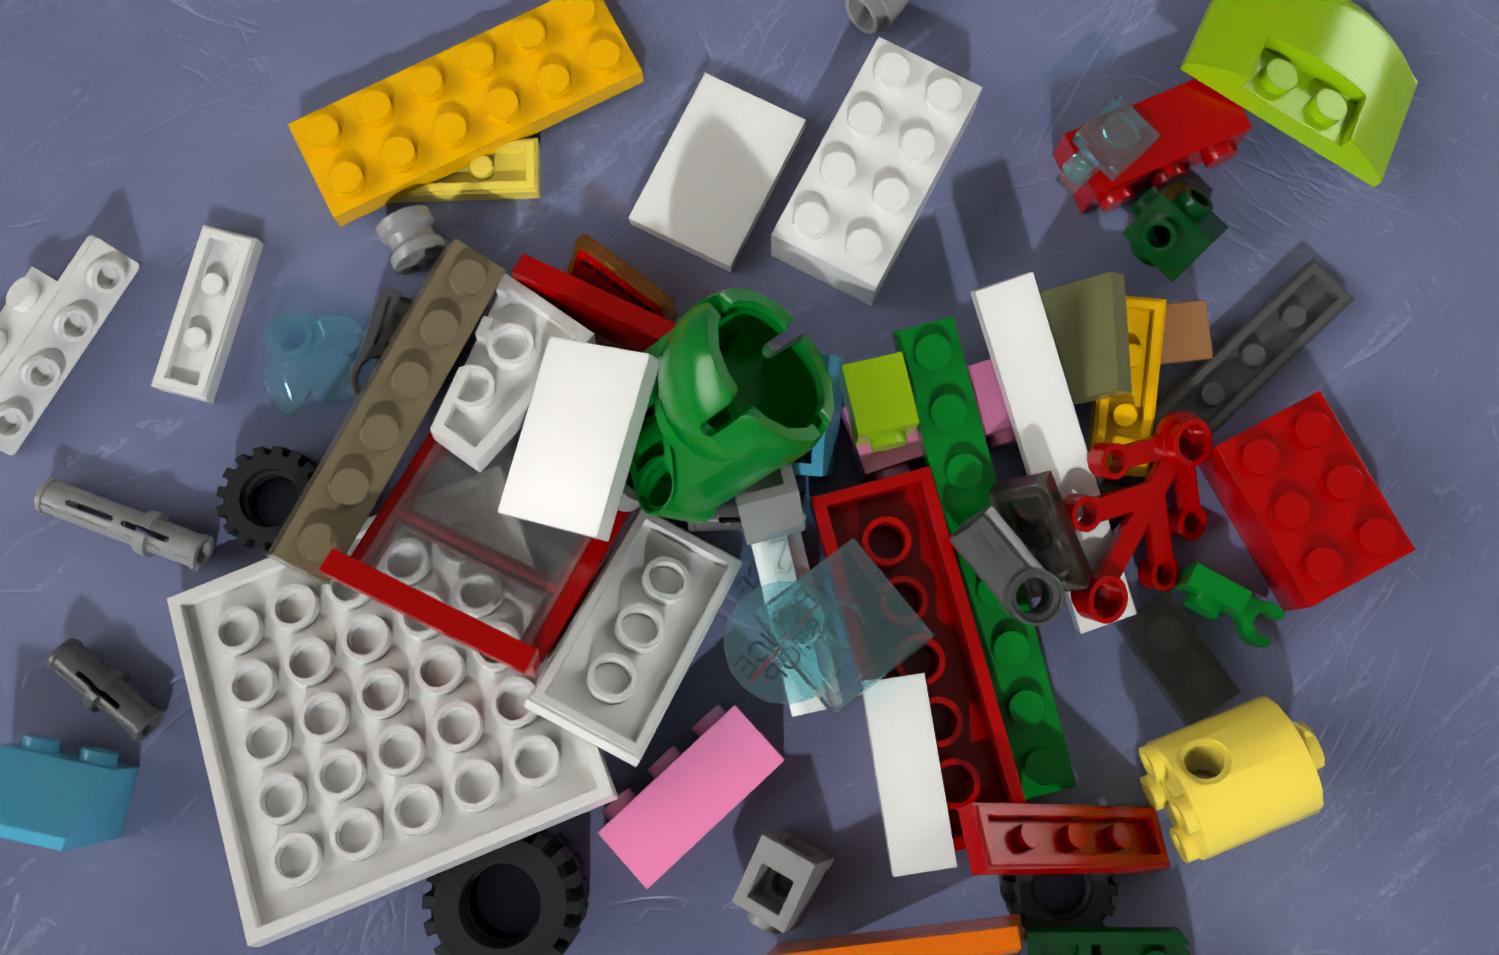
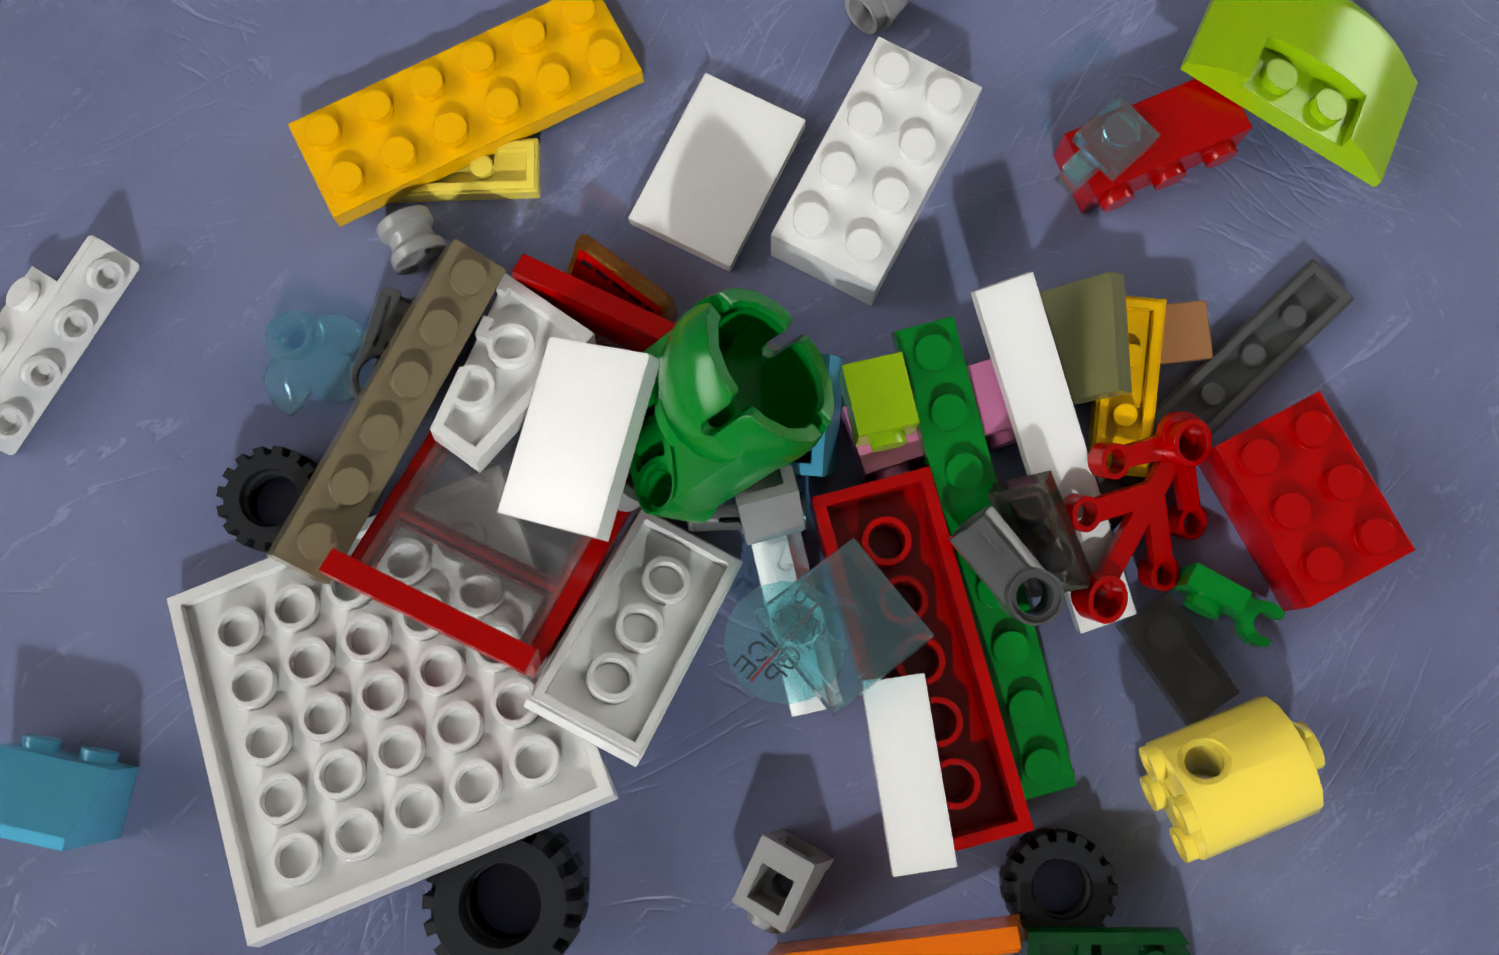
light grey pin [34,477,215,571] -> none
dark grey pin [46,638,165,742] -> none
white tile [151,225,264,404] -> none
bright pink brick [597,704,785,889] -> none
red tile [958,802,1171,875] -> none
dark green brick [1122,179,1229,282] -> none

